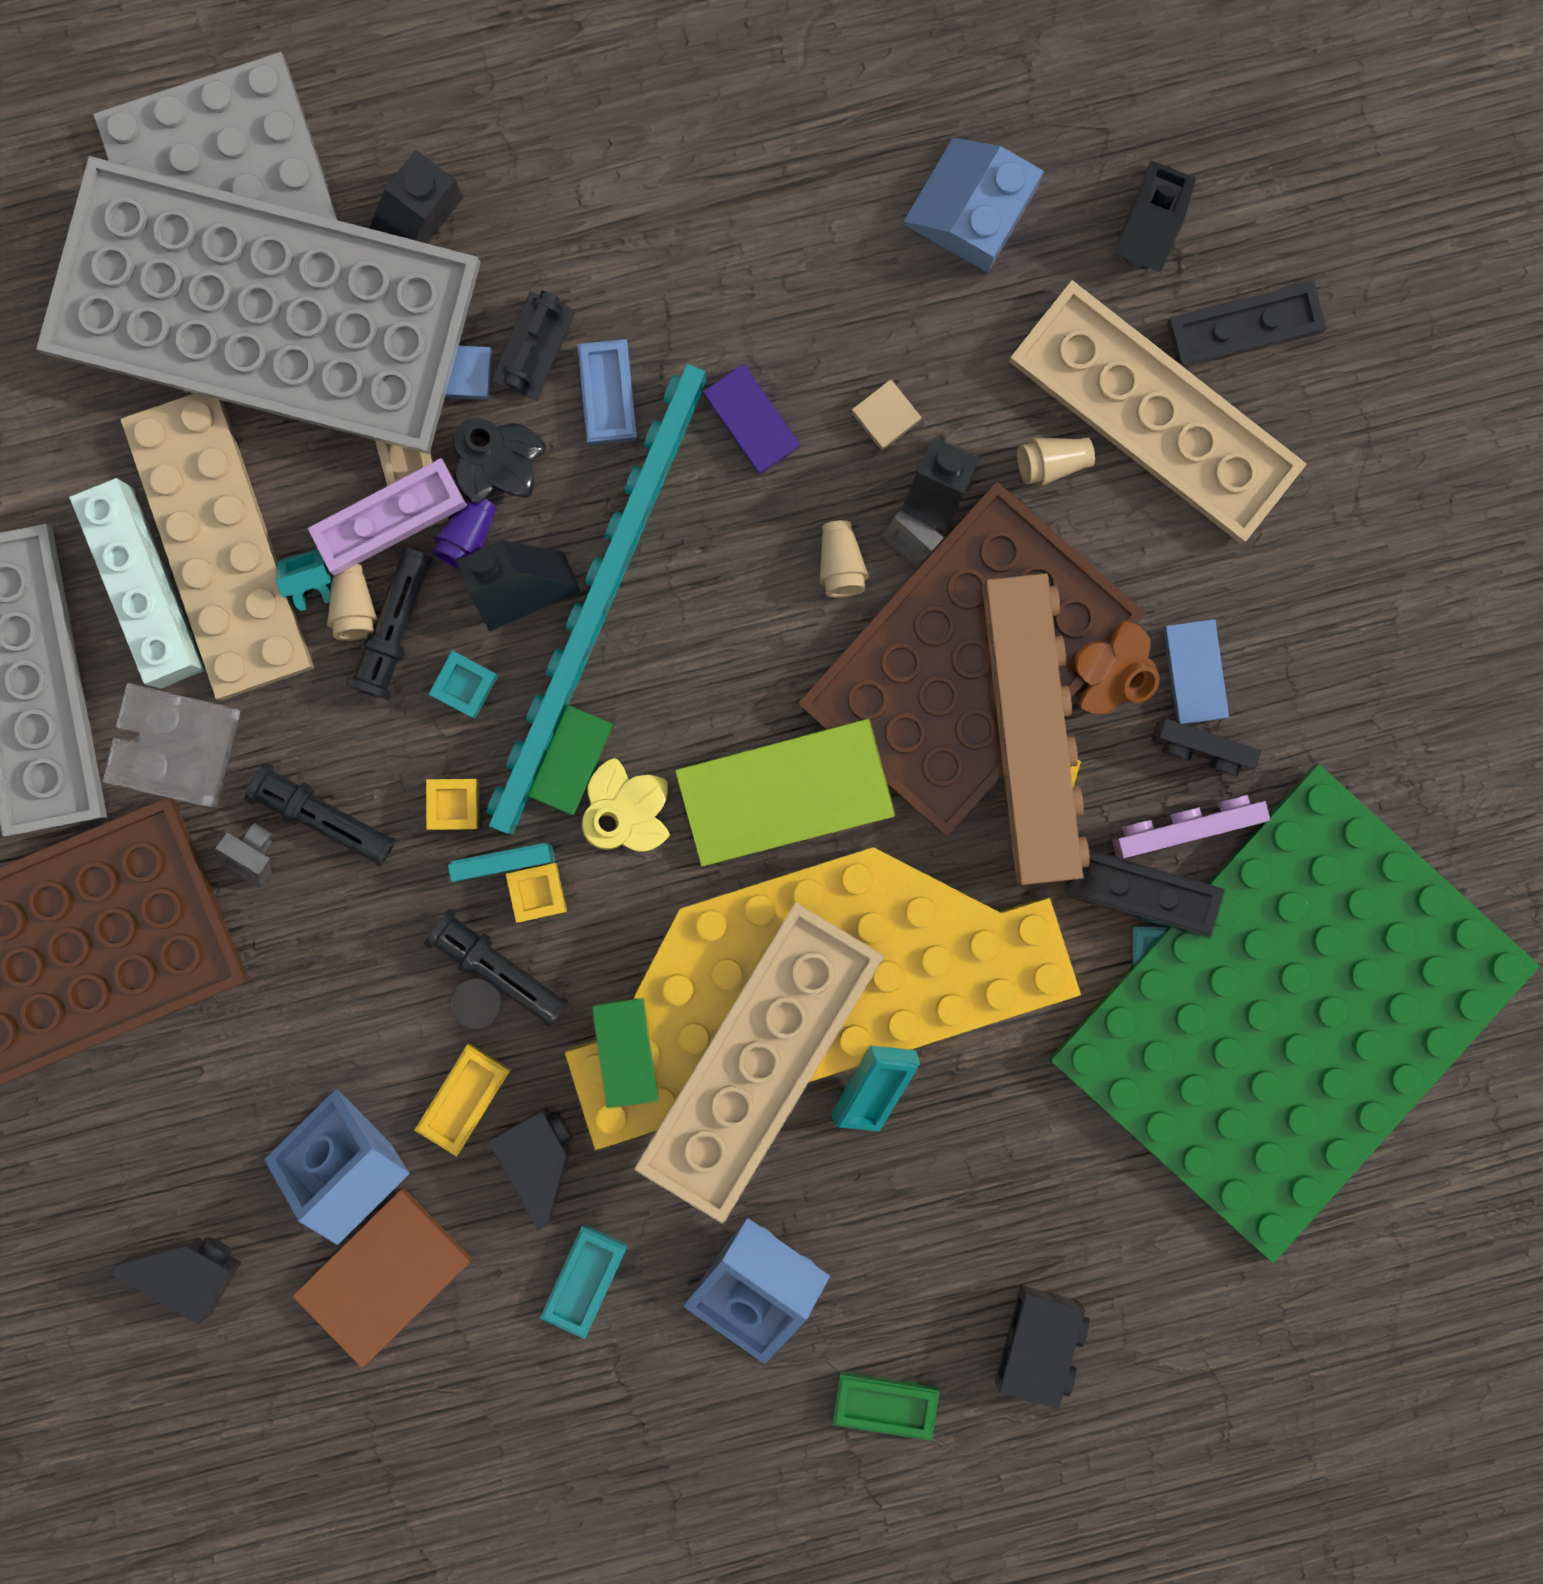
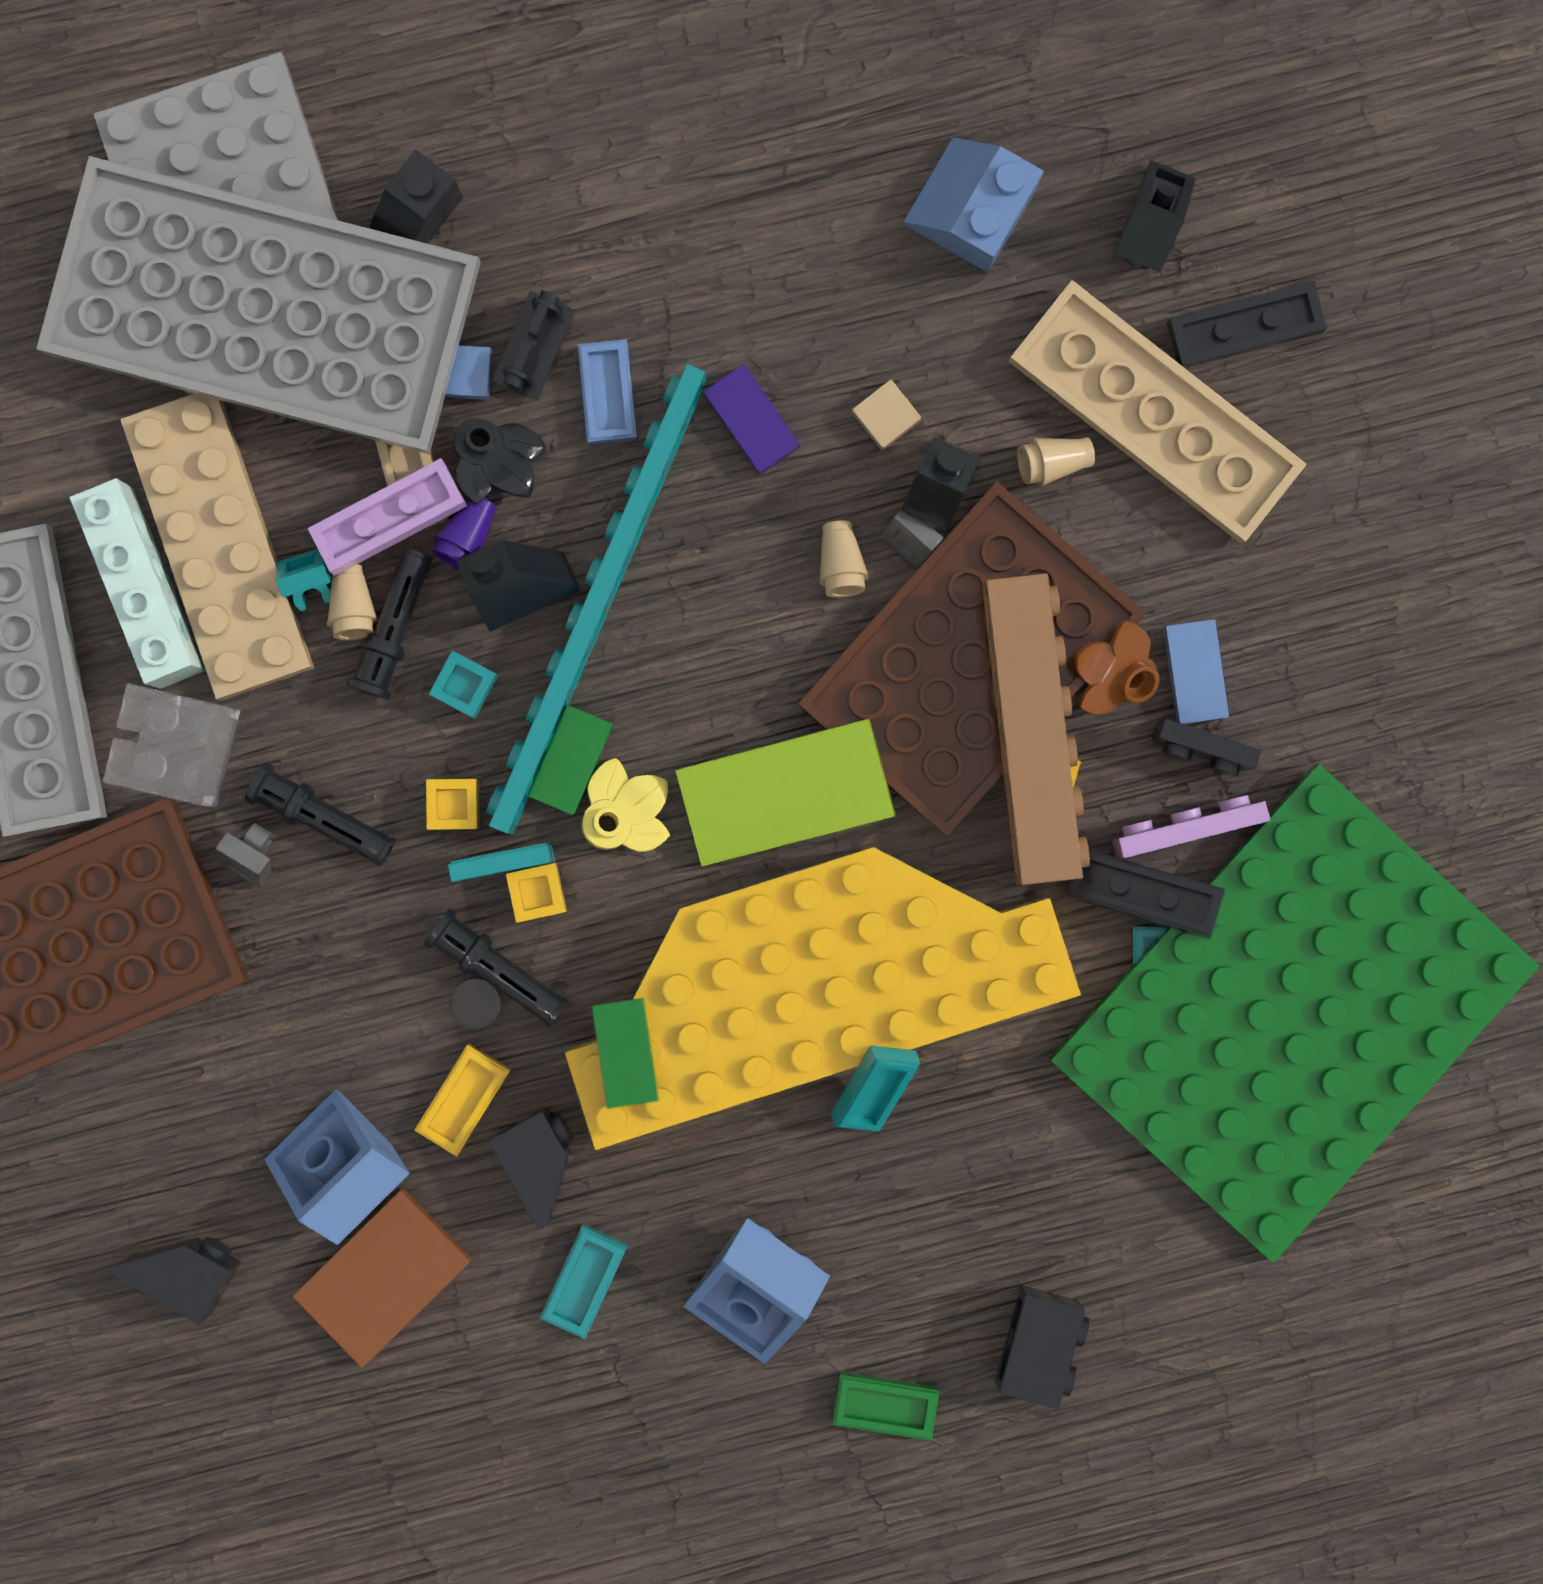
tan plate [634,902,884,1223] -> none

